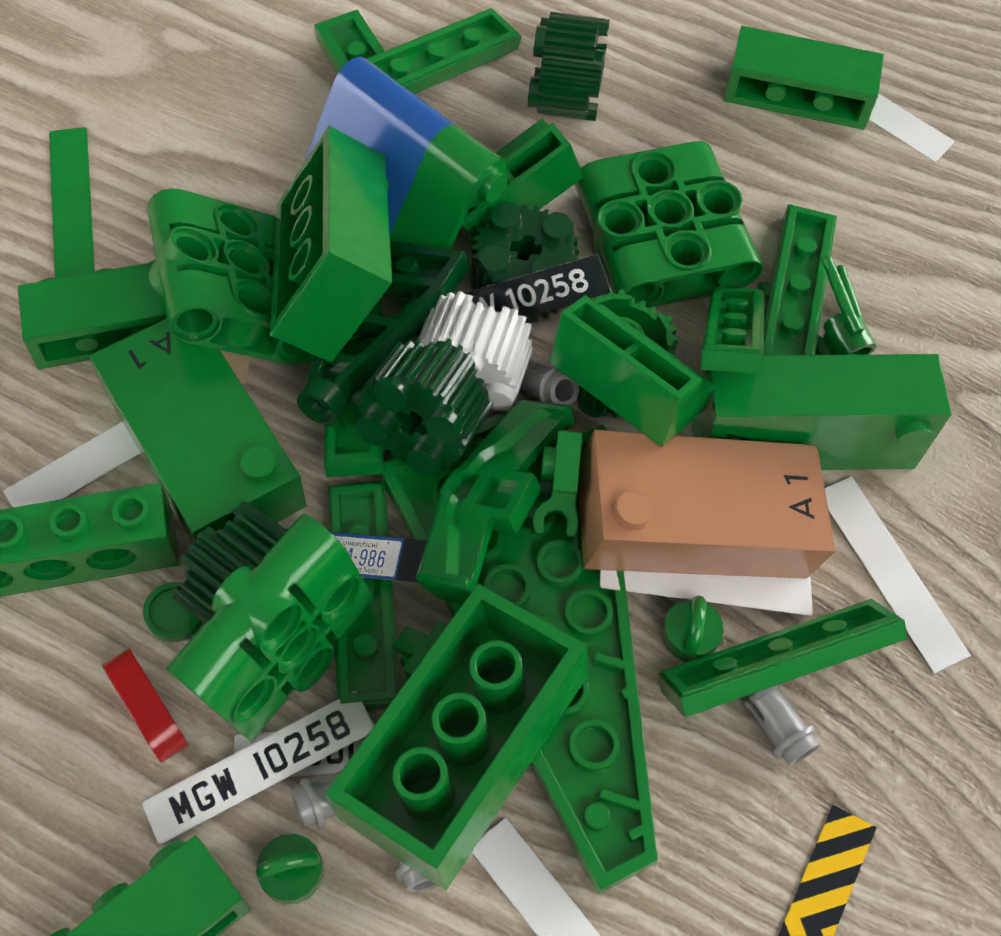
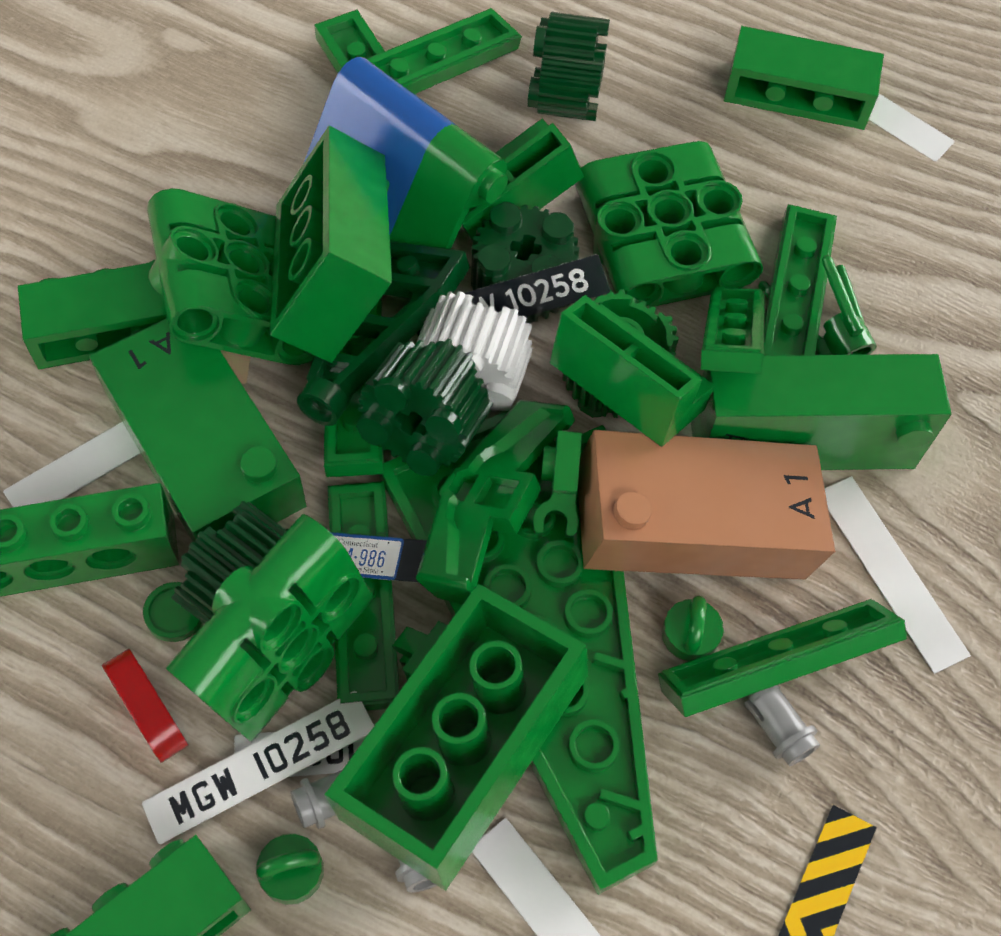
green sticker [49,127,95,278] -> none
light grey pin [519,362,579,406] -> none
white sticker [600,570,813,616] -> none

